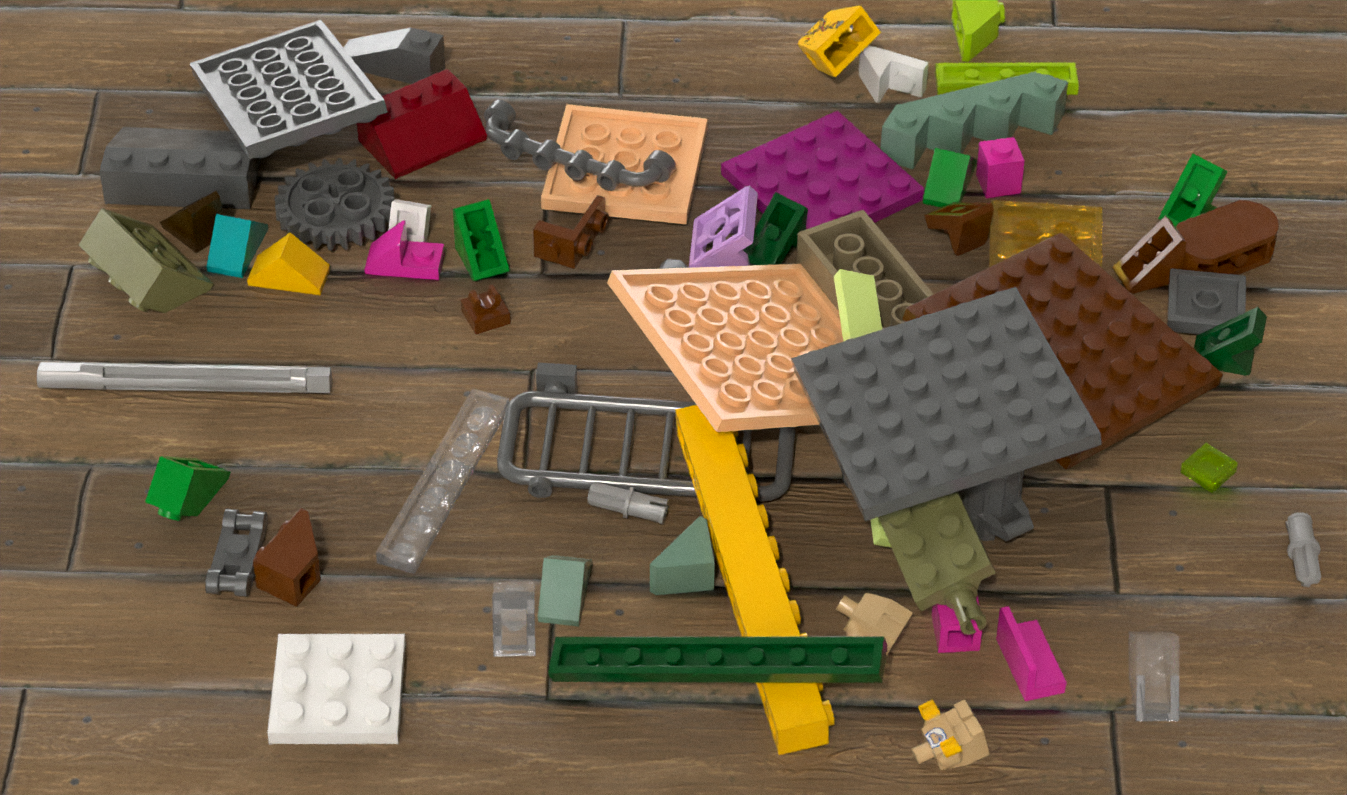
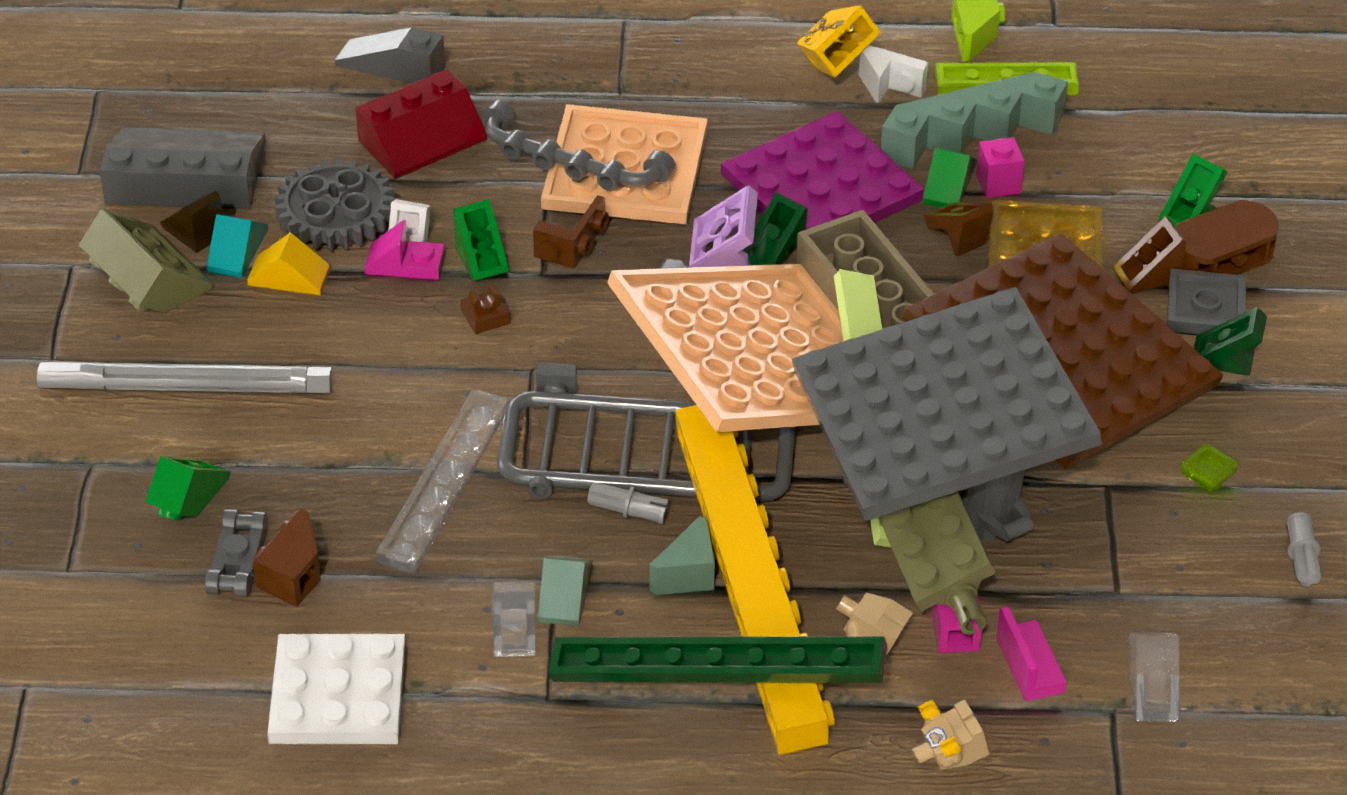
dark grey plate [190,20,387,159] -> none

